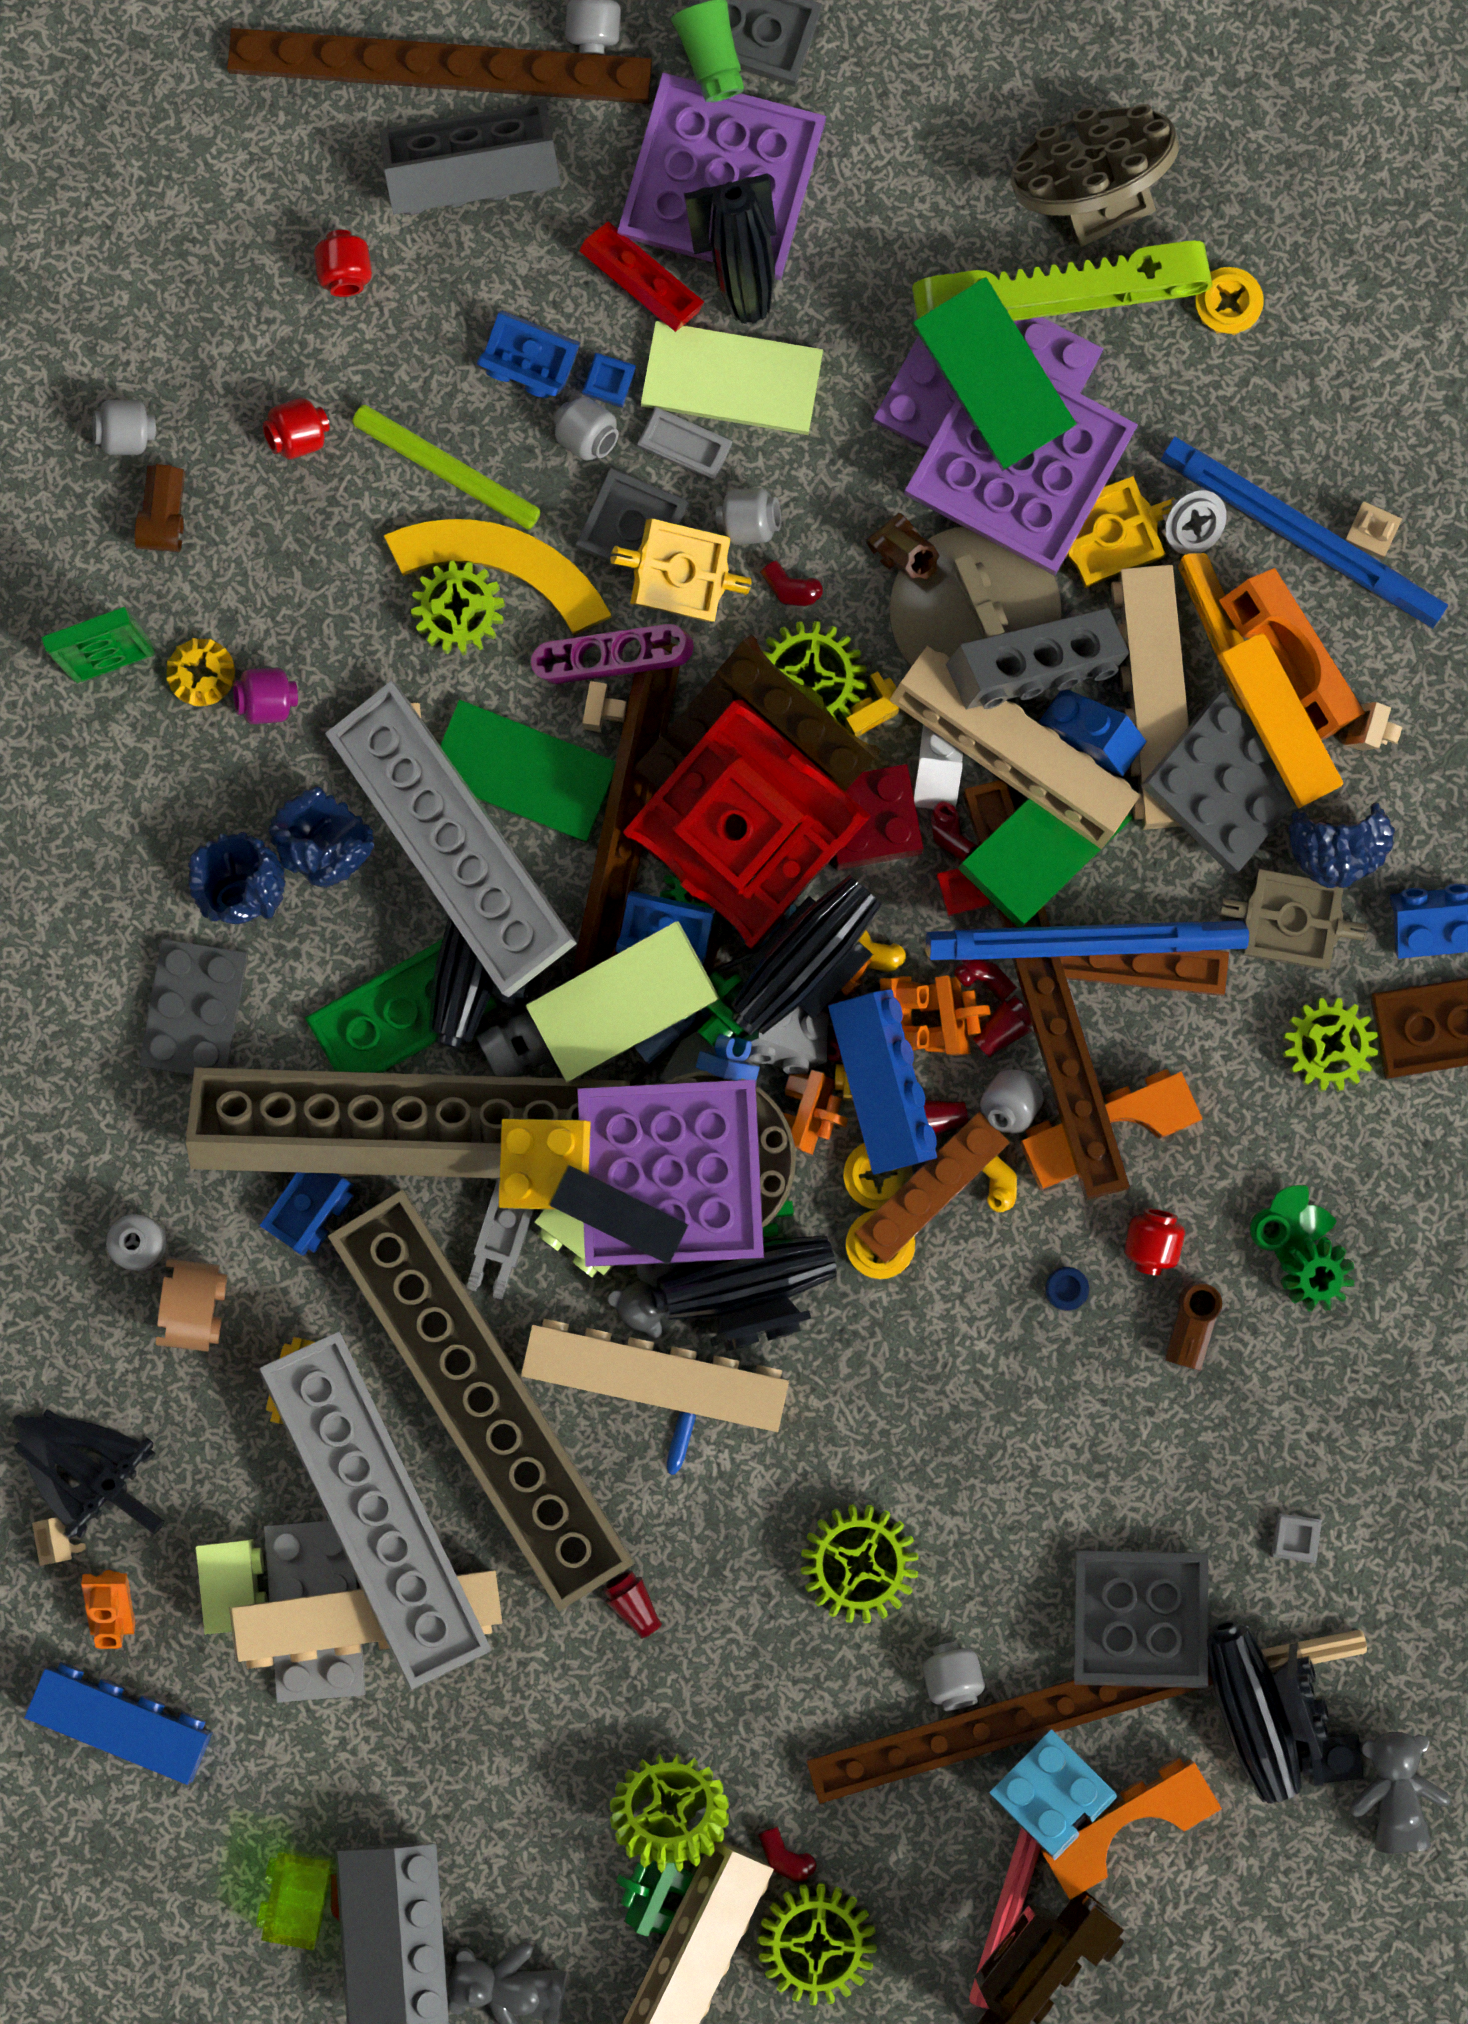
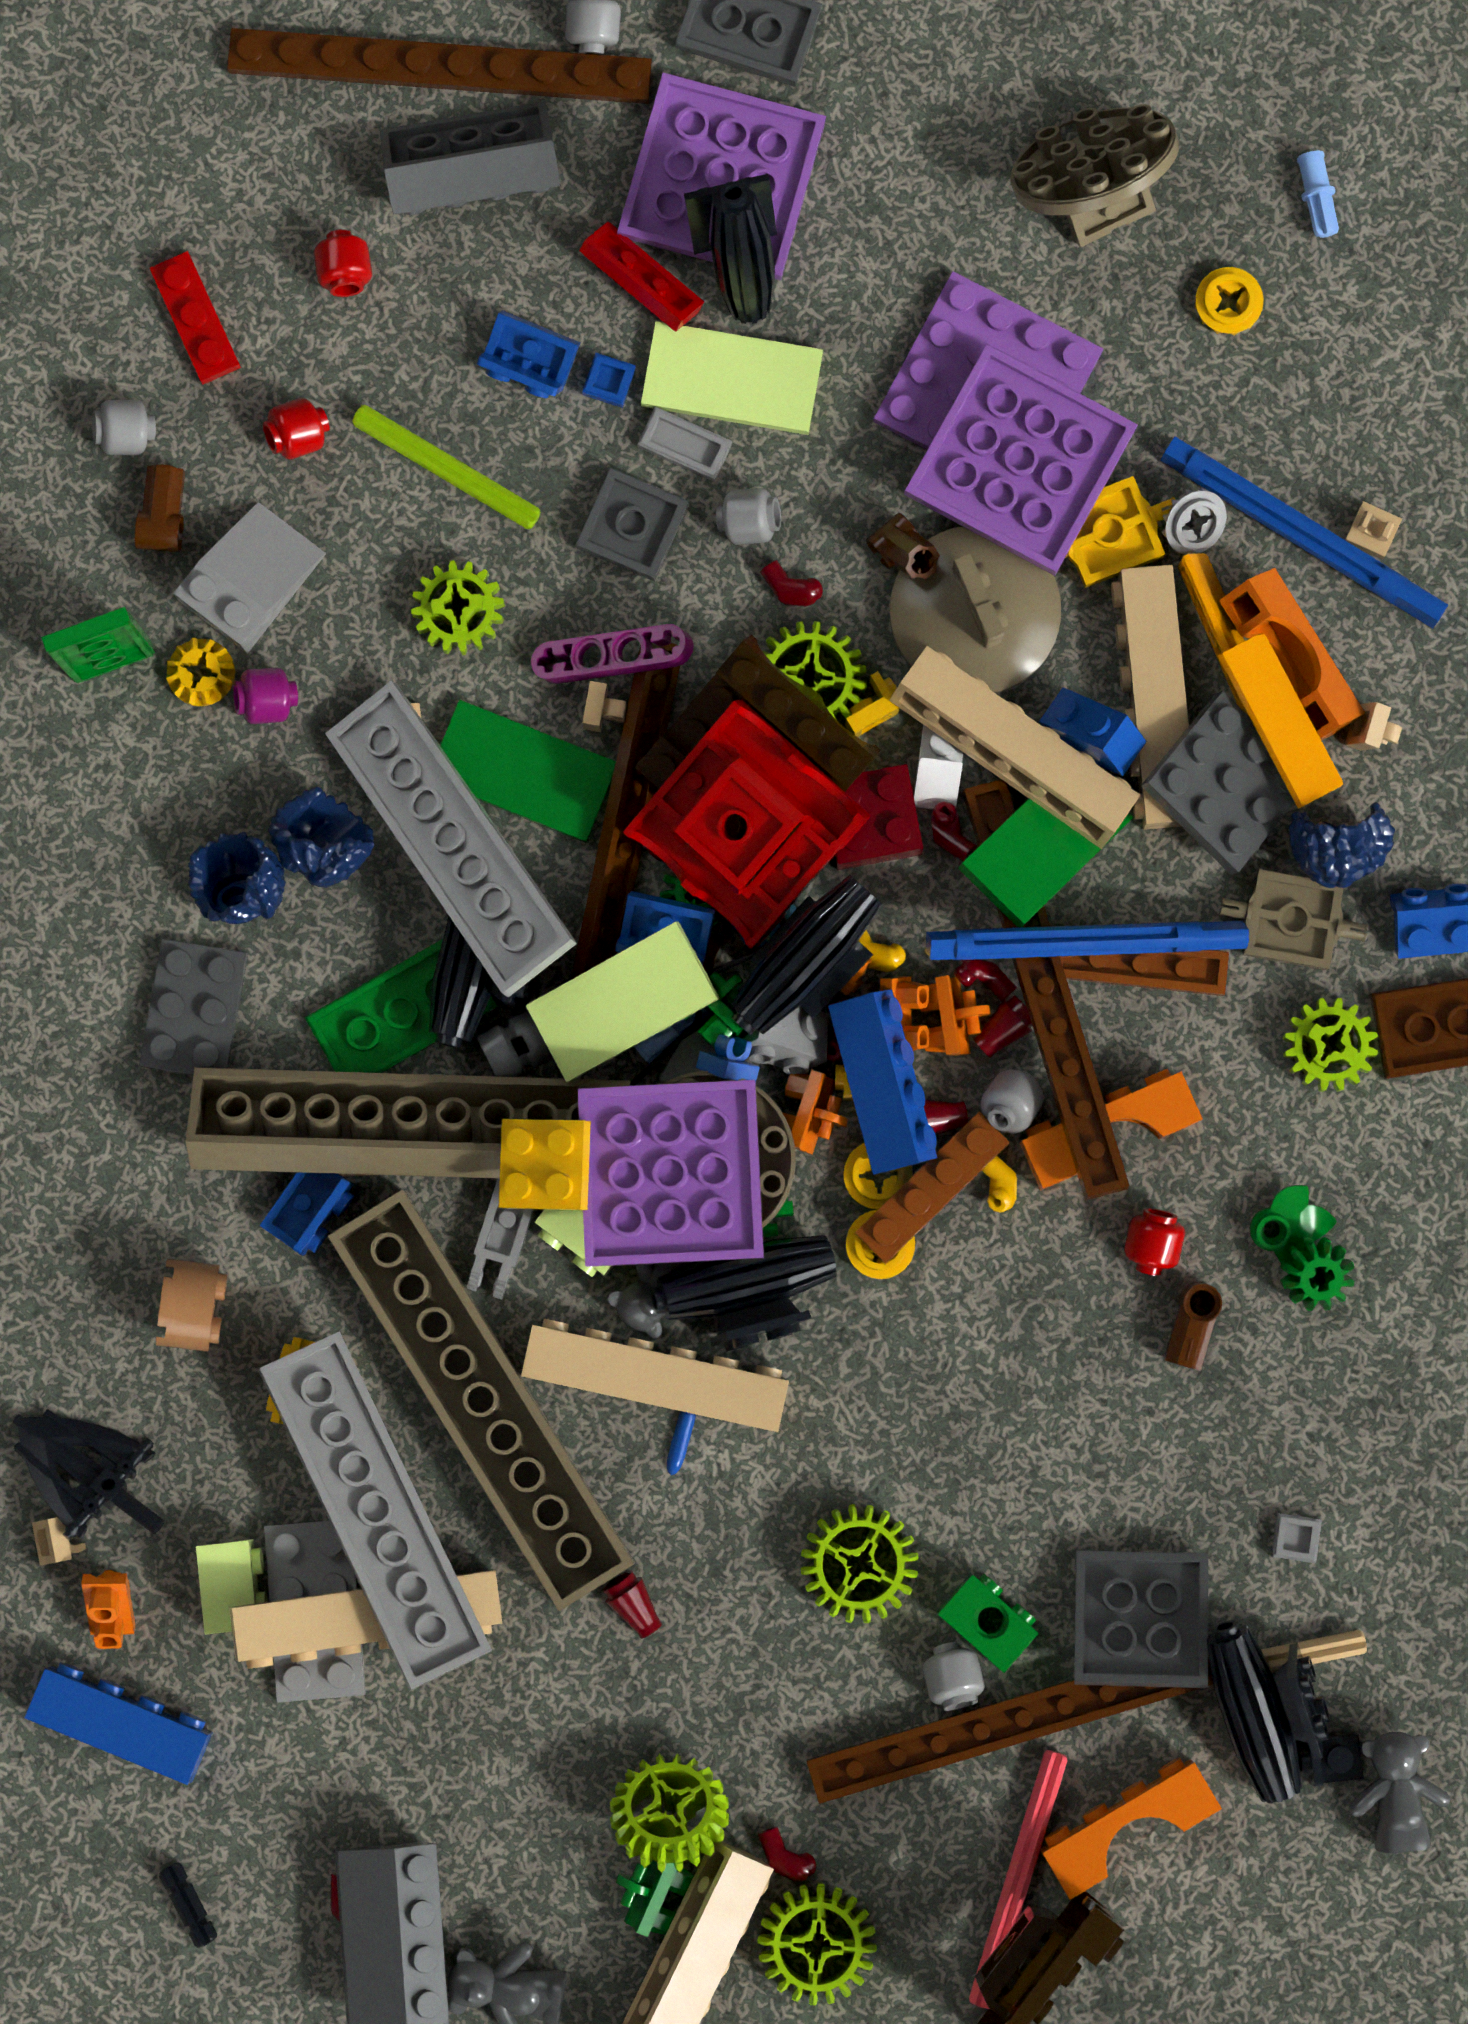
light grey head [106,1214,167,1271] -> none
clear neon green brick [256,1848,334,1950] -> none
yellow tile [384,519,612,636] -> none
black tile [548,1165,689,1265] -> none
light grey head [554,397,619,461] -> none
yellow plate [610,519,751,622] -> none
bright green plant [670,0,744,103] -> none
lime gear [912,240,1212,321] -> none
green tile [912,277,1077,471] -> none
red plate [936,868,990,917] -> none
dark grey brick [946,608,1129,710] -> none
medium azure piece [989,1729,1117,1860] -> none
dark blue tile [1045,1267,1089,1311] -> none
none -> red plate [149,251,241,385]
none -> black axle [159,1862,217,1948]
none -> light grey slope [173,502,326,654]
none -> green brick [936,1573,1039,1673]
none -> light blue axle [1297,150,1339,238]

